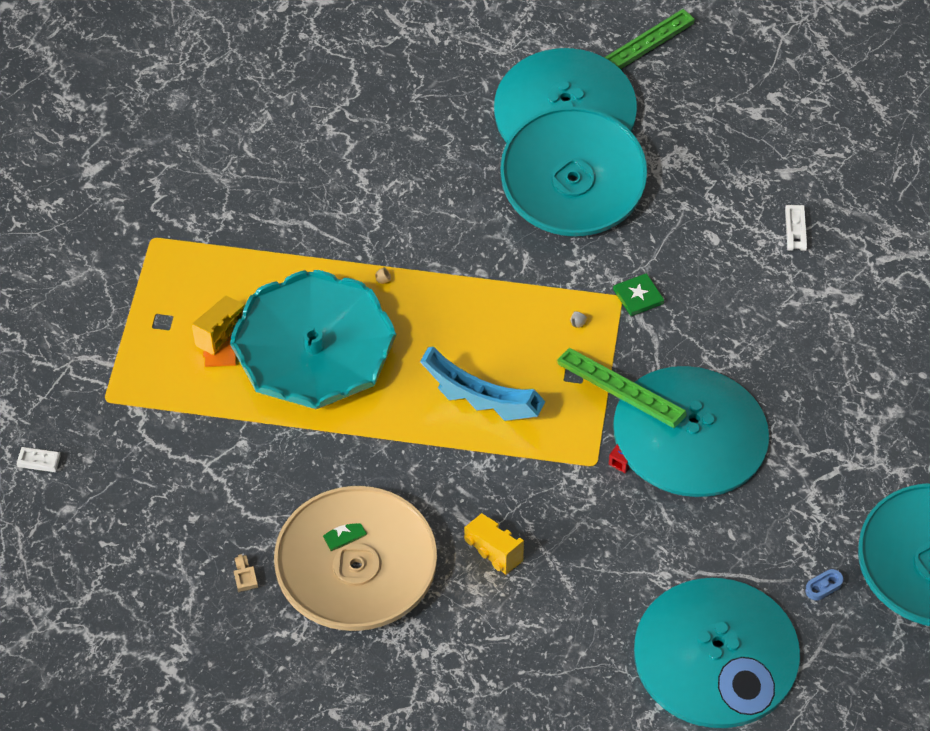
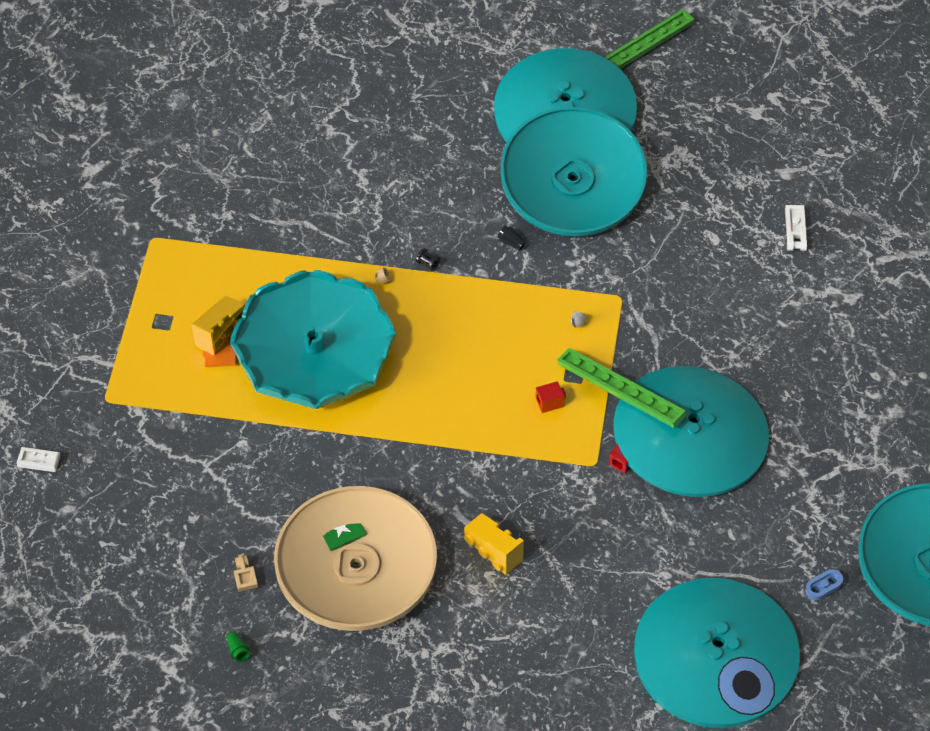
dark azure arch [420,346,545,421] -> none
green tile [613,273,664,316] -> none
none -> green cone [226,631,250,662]
none -> black bush [416,248,440,271]
none -> black cone [497,225,526,251]
none -> red brick [535,381,566,413]

